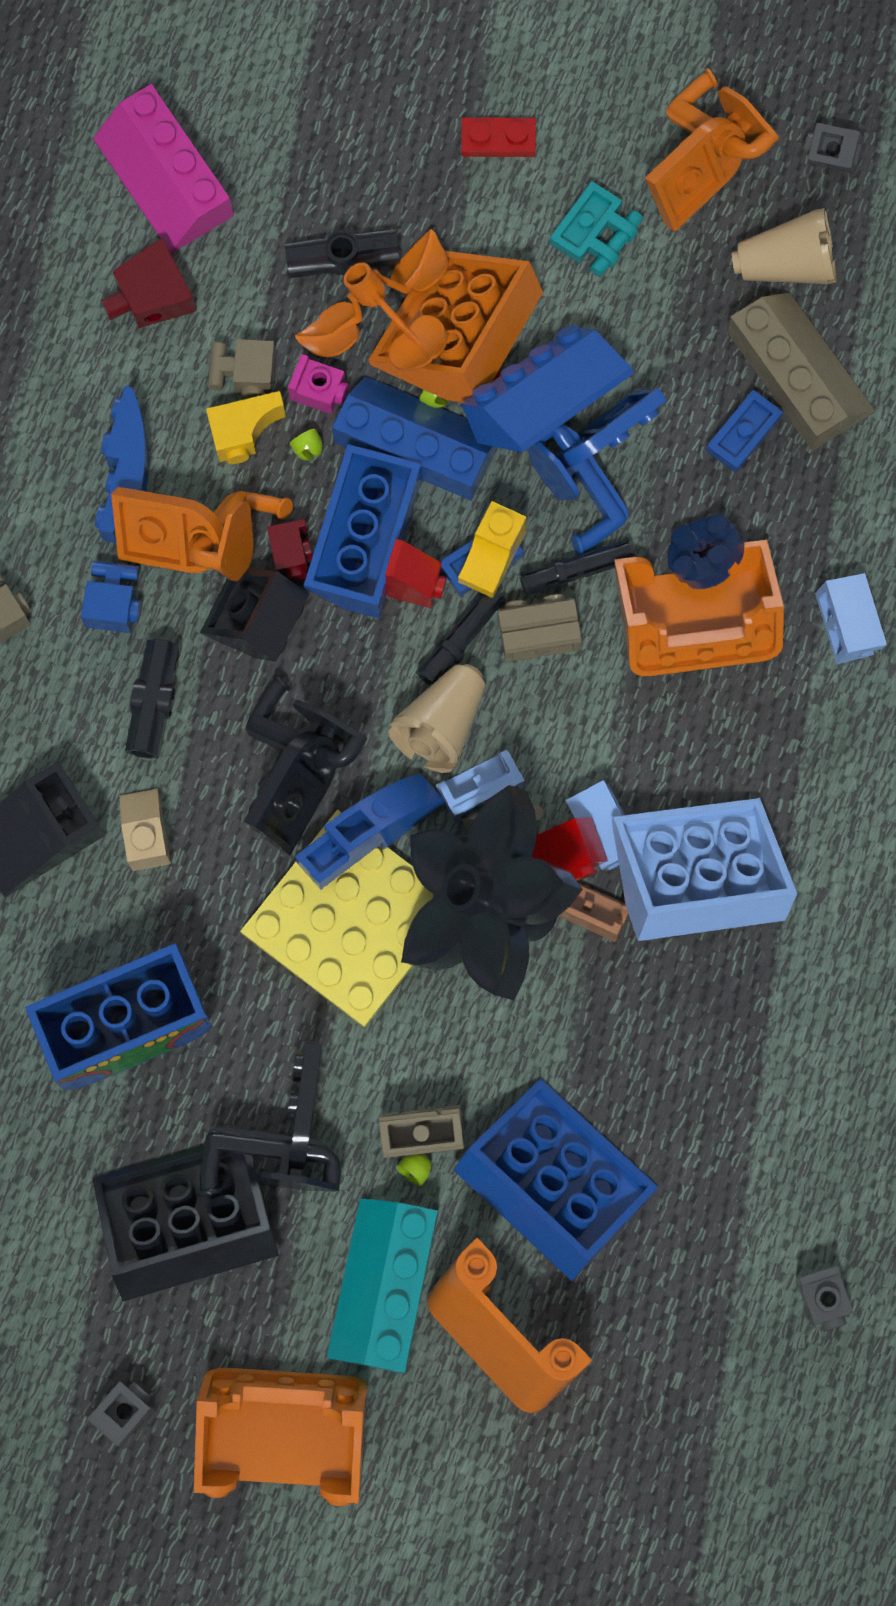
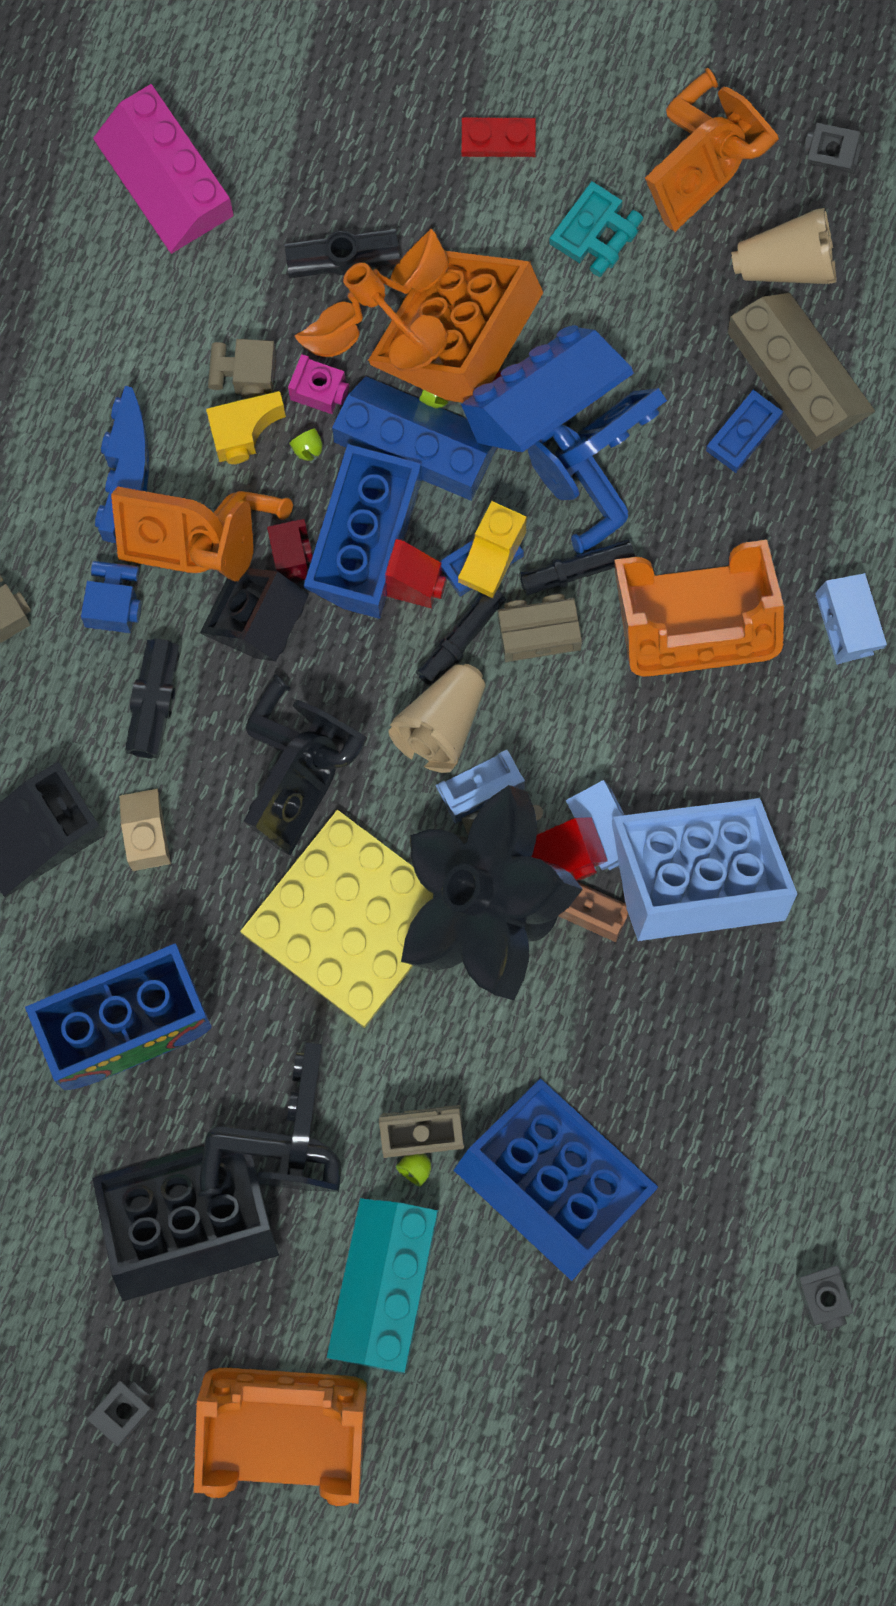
dark red torso [100,238,196,328] -> none
blue slope [295,773,445,890] -> none
orange windscreen [427,1238,592,1413] -> none
dark blue plate [668,514,744,589] -> none

